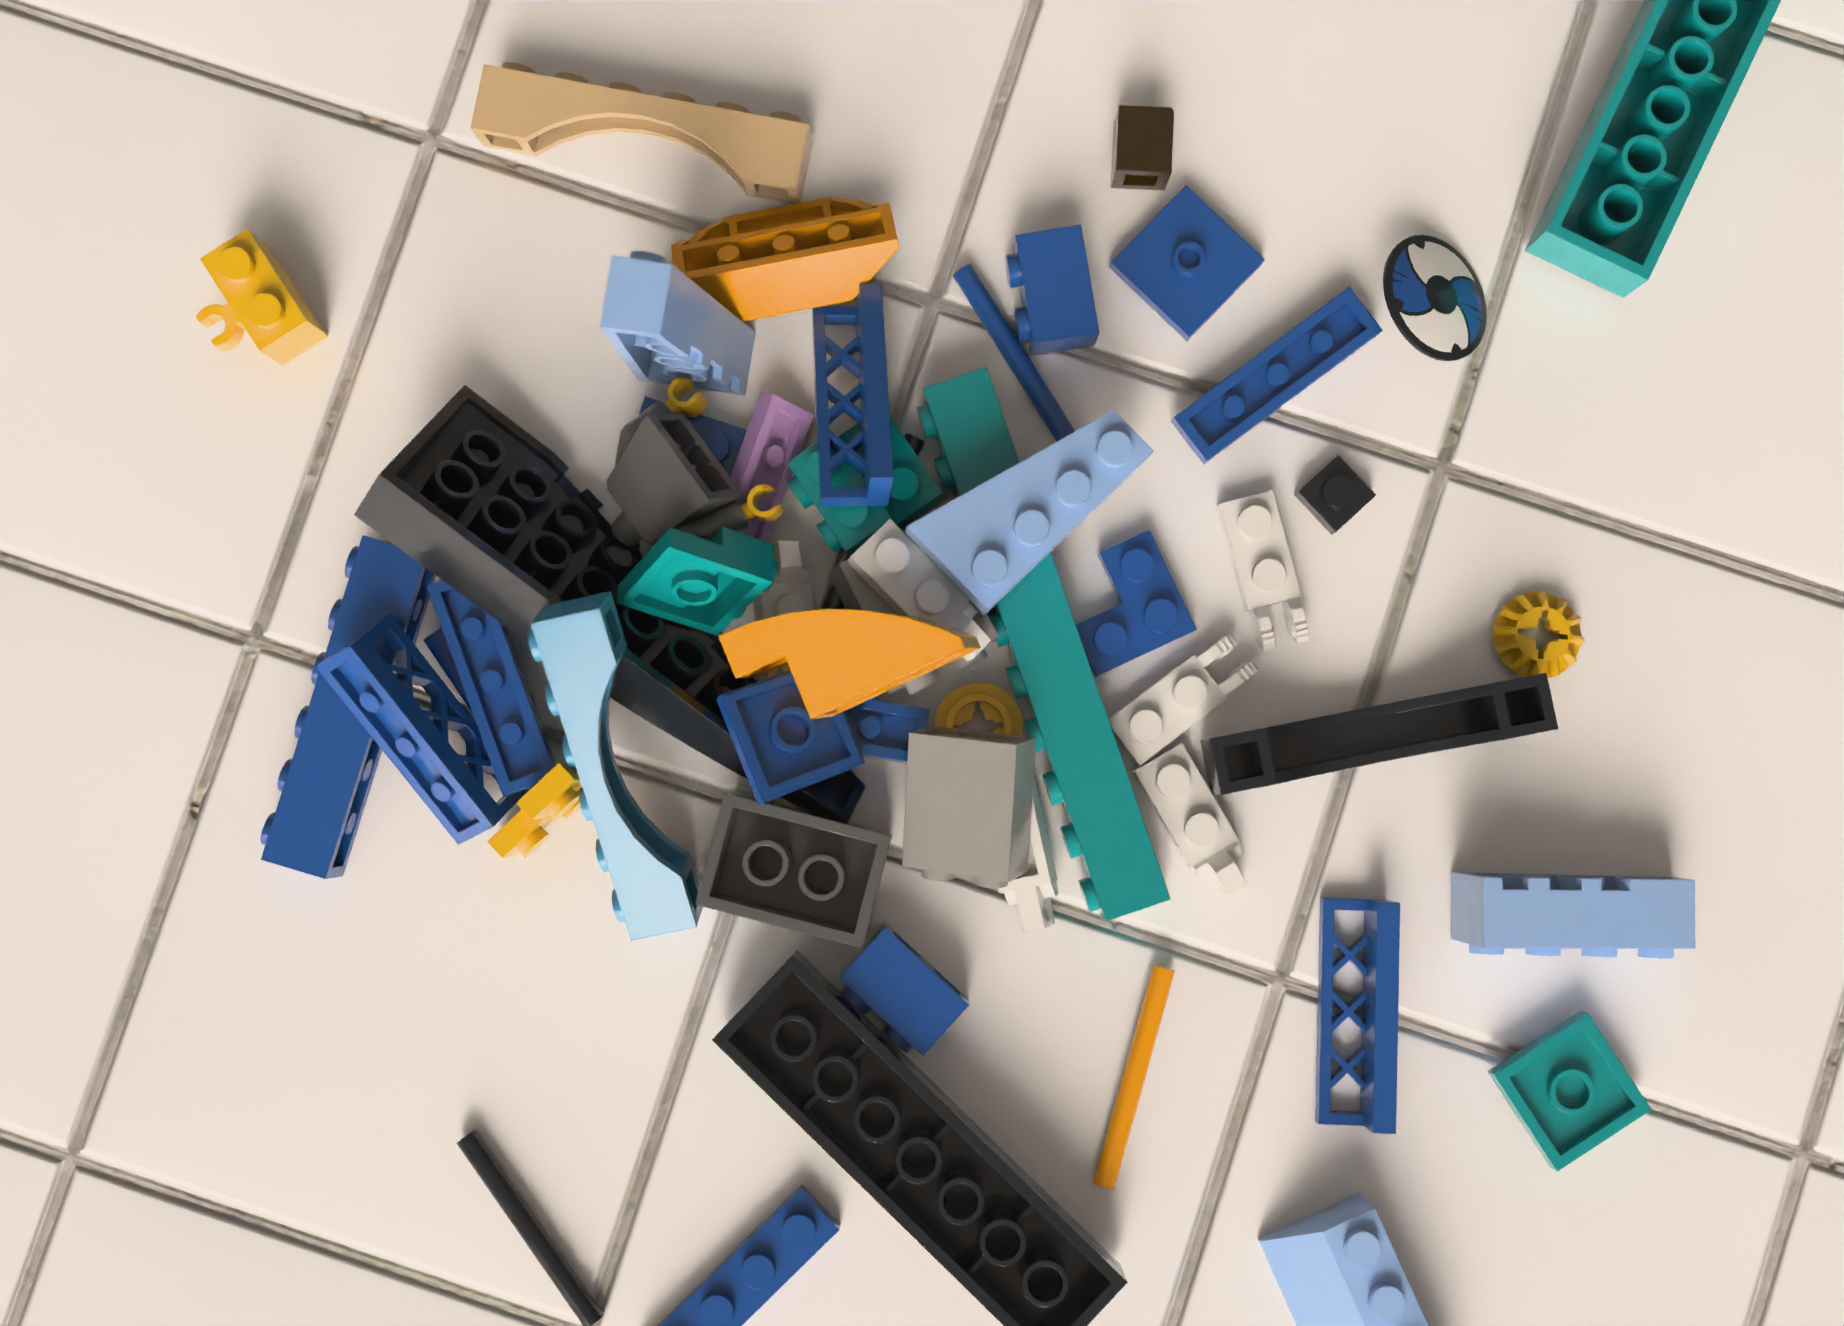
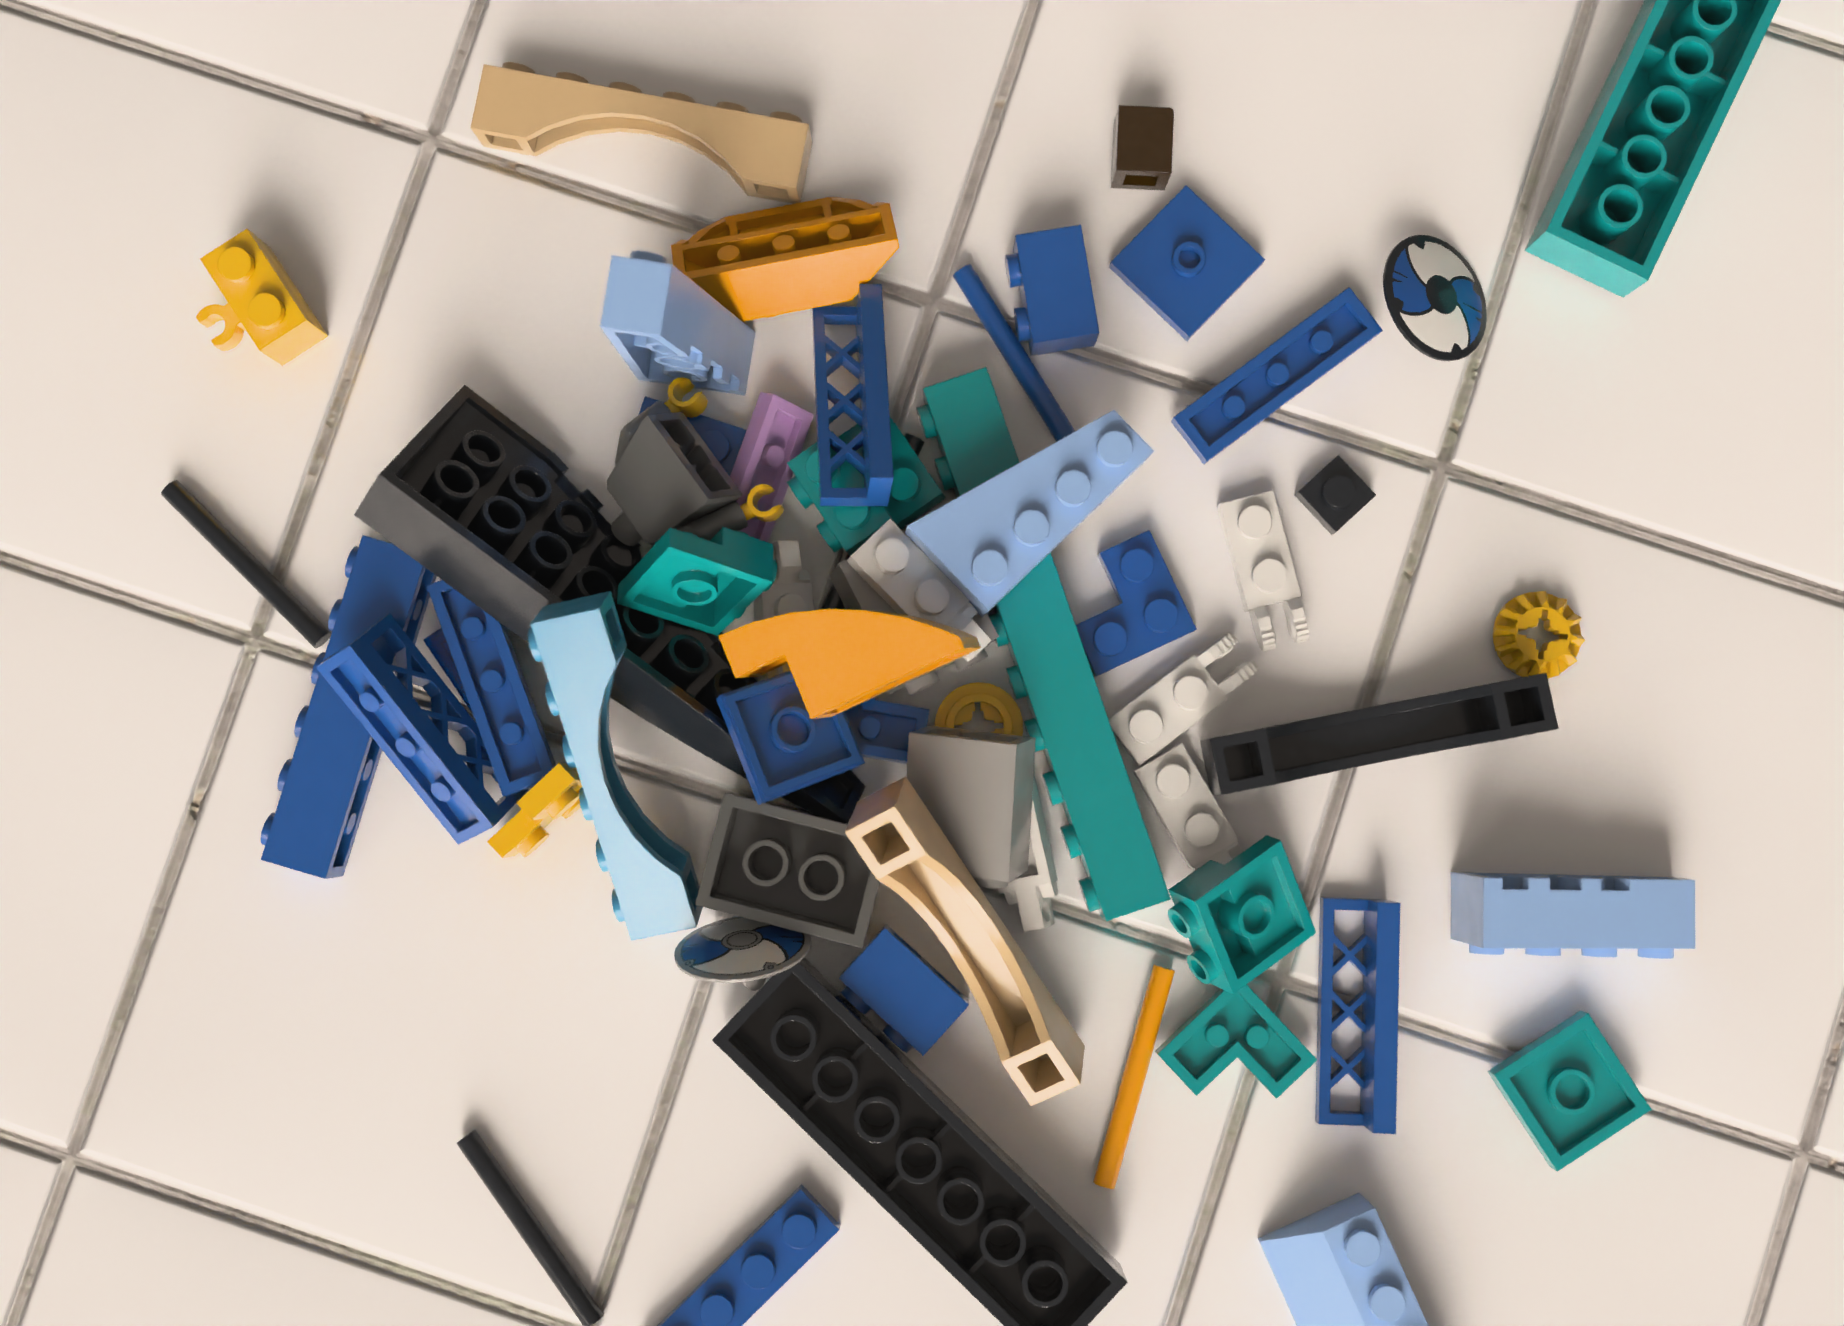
none -> black bar [161,480,332,649]
none -> shield [674,916,812,991]
none -> tan arch [845,776,1085,1106]
none -> teal plate [1155,985,1317,1099]
none -> teal plate [1168,835,1316,994]

